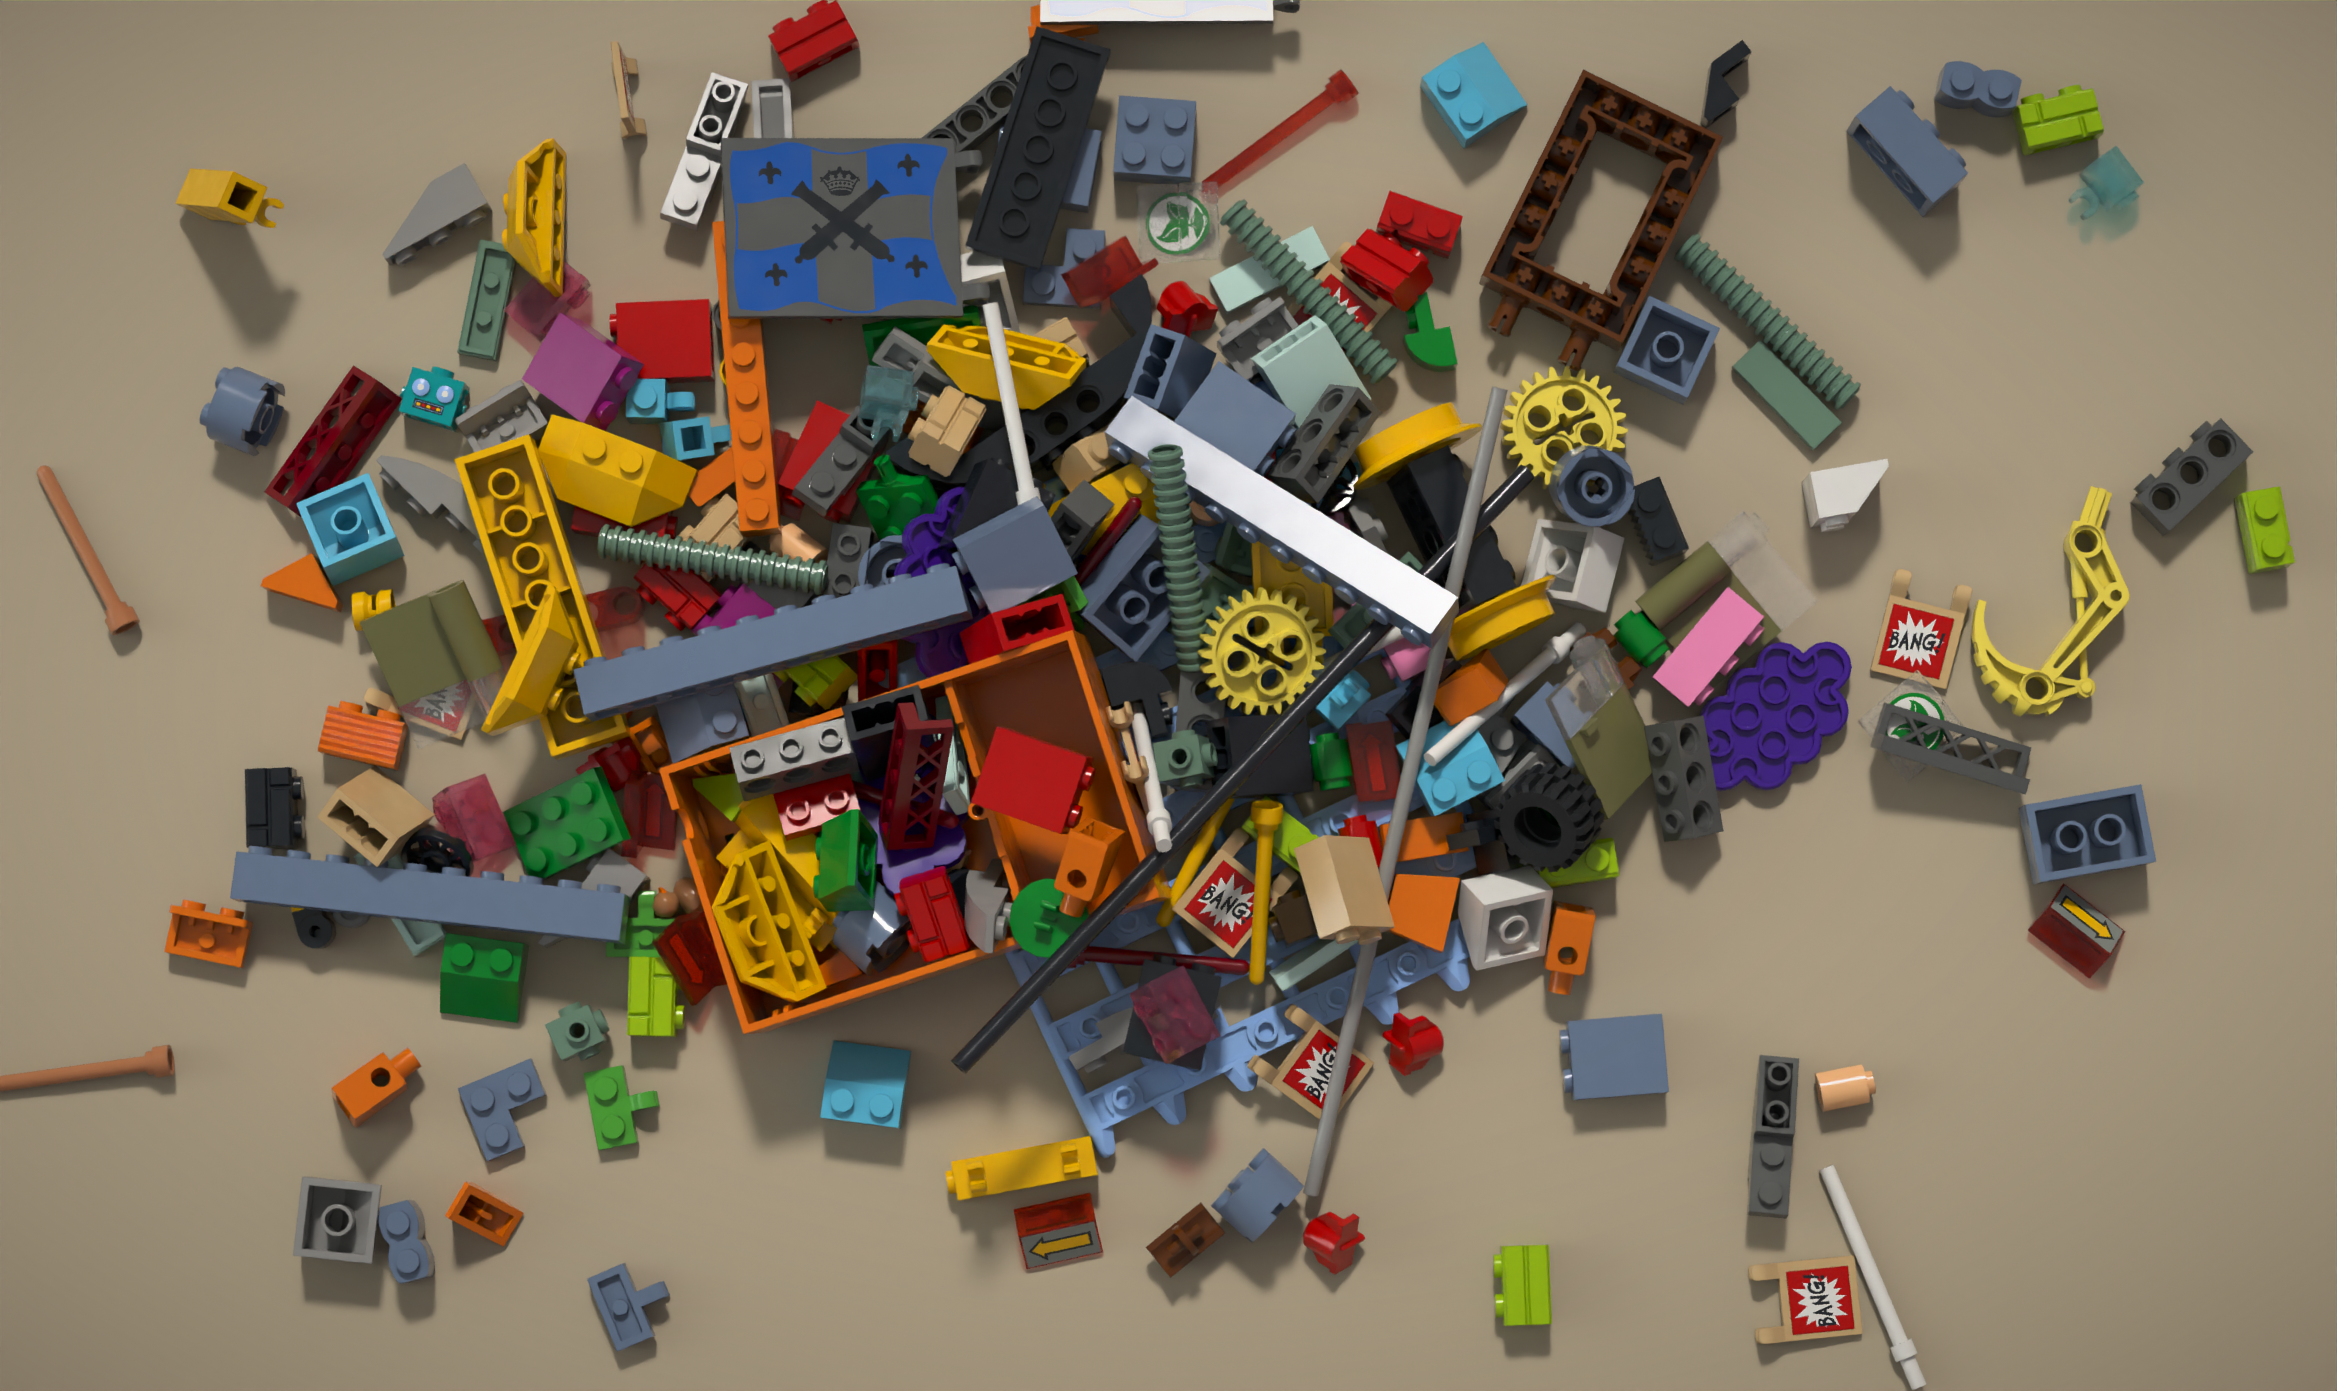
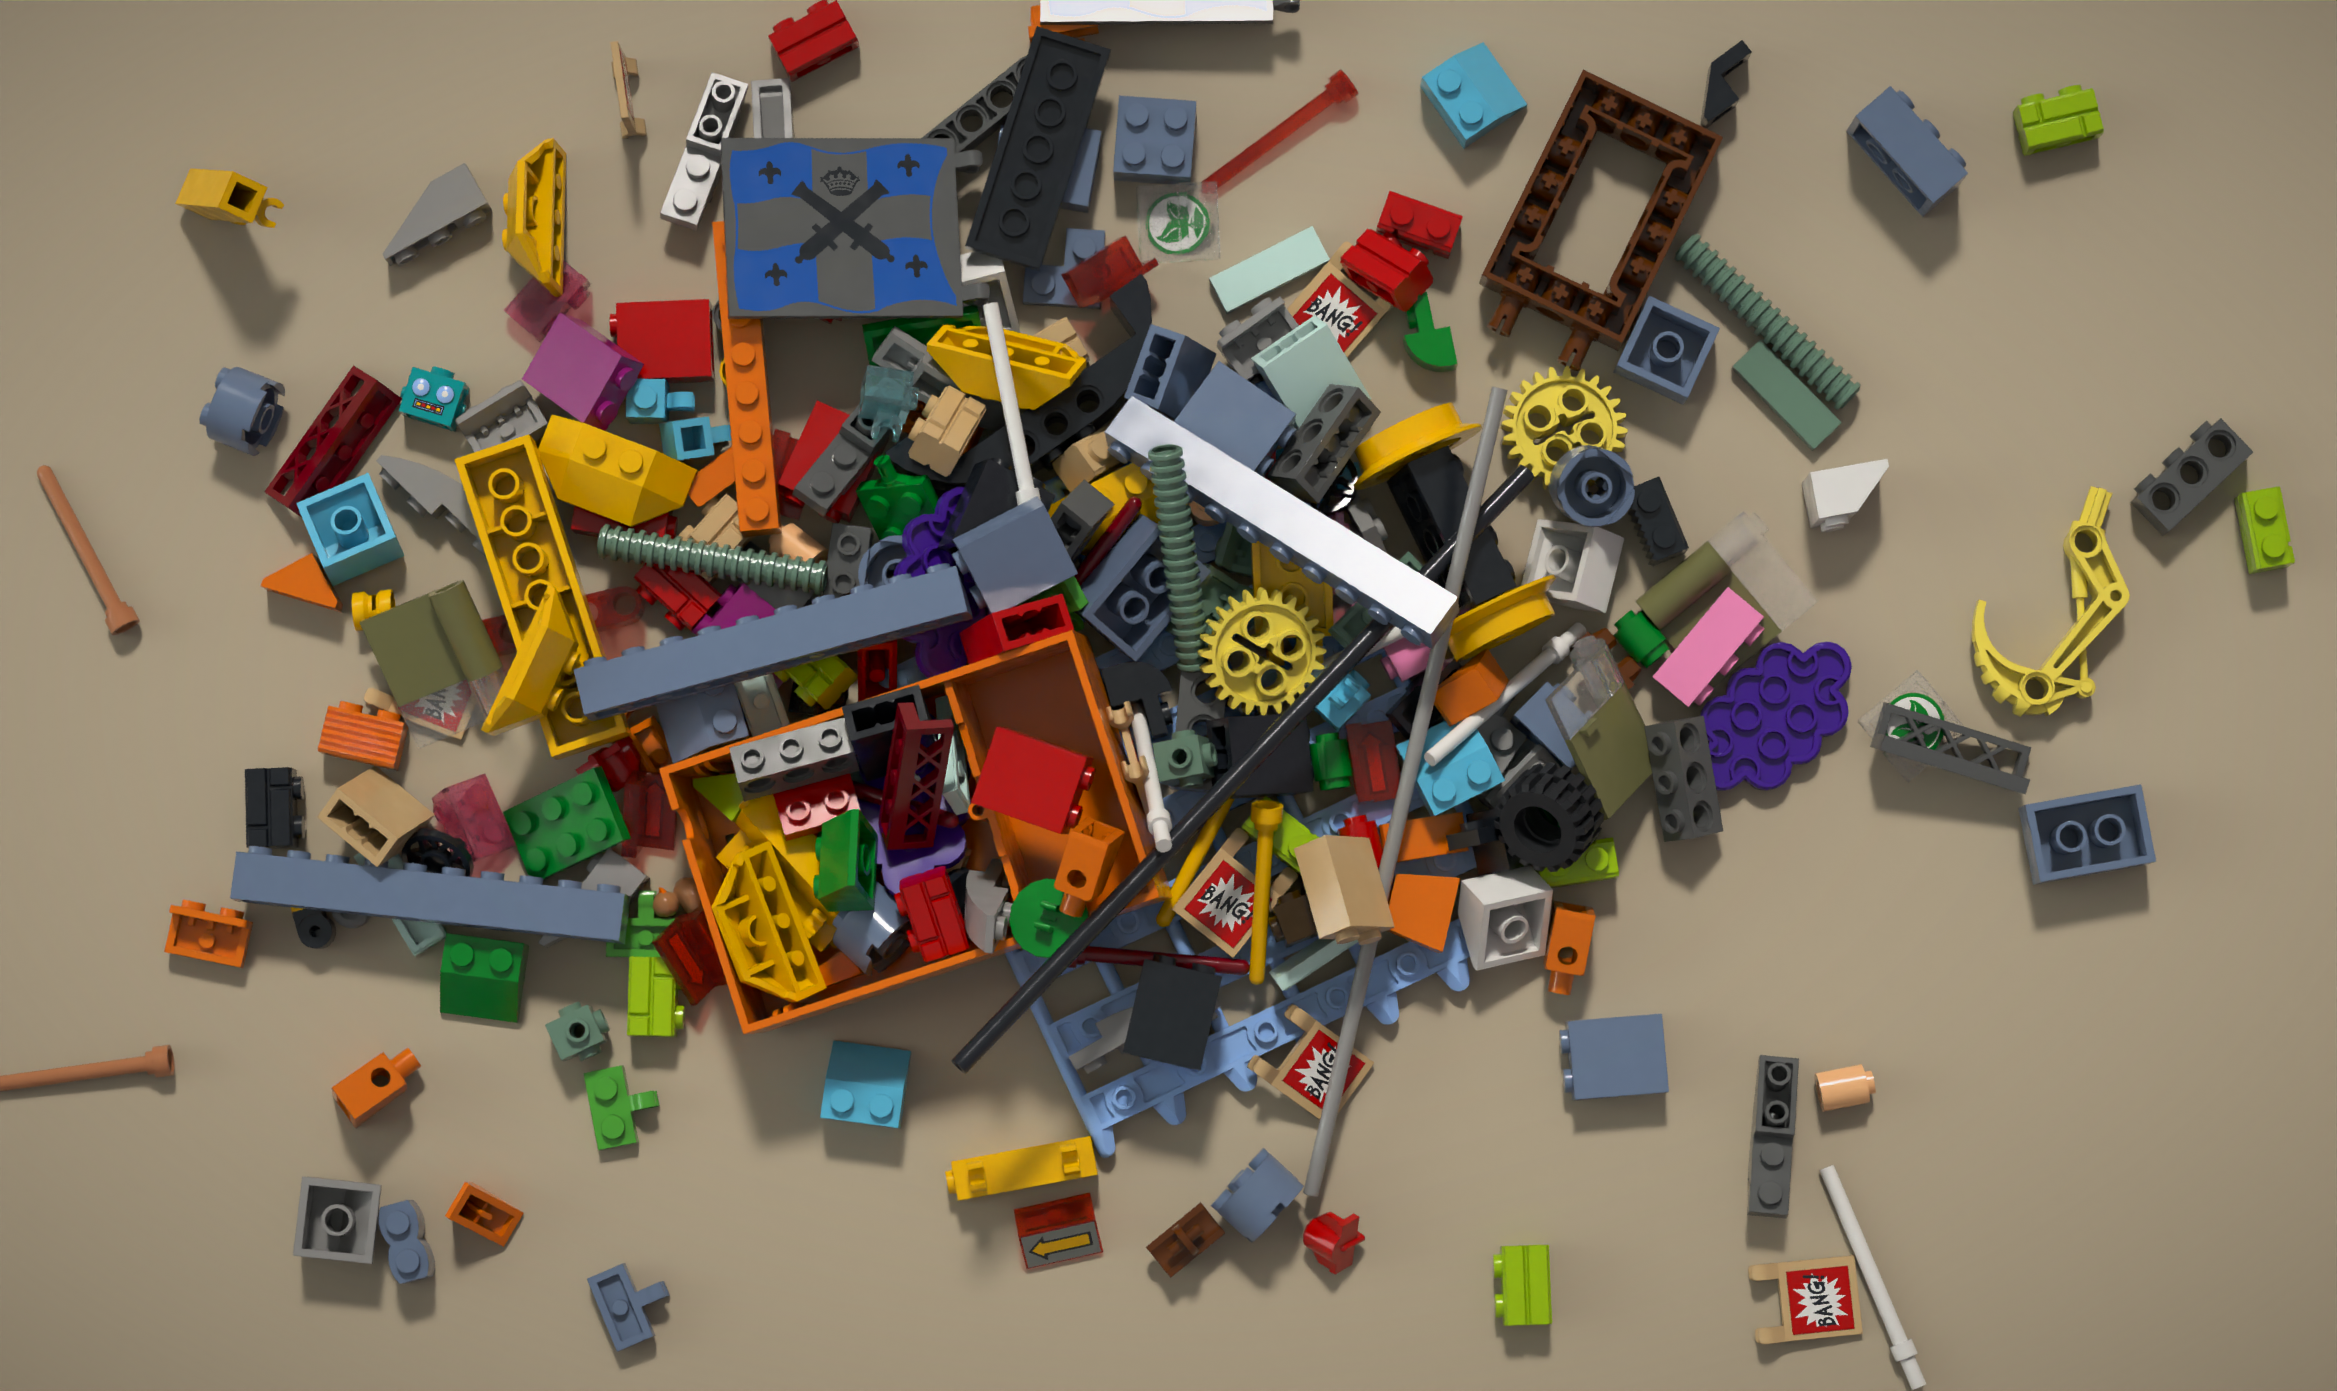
sand green tile [457,239,517,361] -> none
sand blue plate [458,1058,546,1161] -> none
clear pink bracket [1130,965,1220,1064] -> none
red piece [1156,281,1219,338] -> none
sand green piece [1220,199,1398,384] -> none
red piece [1382,1012,1444,1076] -> none
flag [1870,569,1972,689] -> none
sand blue brick [1934,61,2022,117] -> none
panel [2028,883,2125,979] -> none
clear light blue brick [2068,146,2144,220] -> none

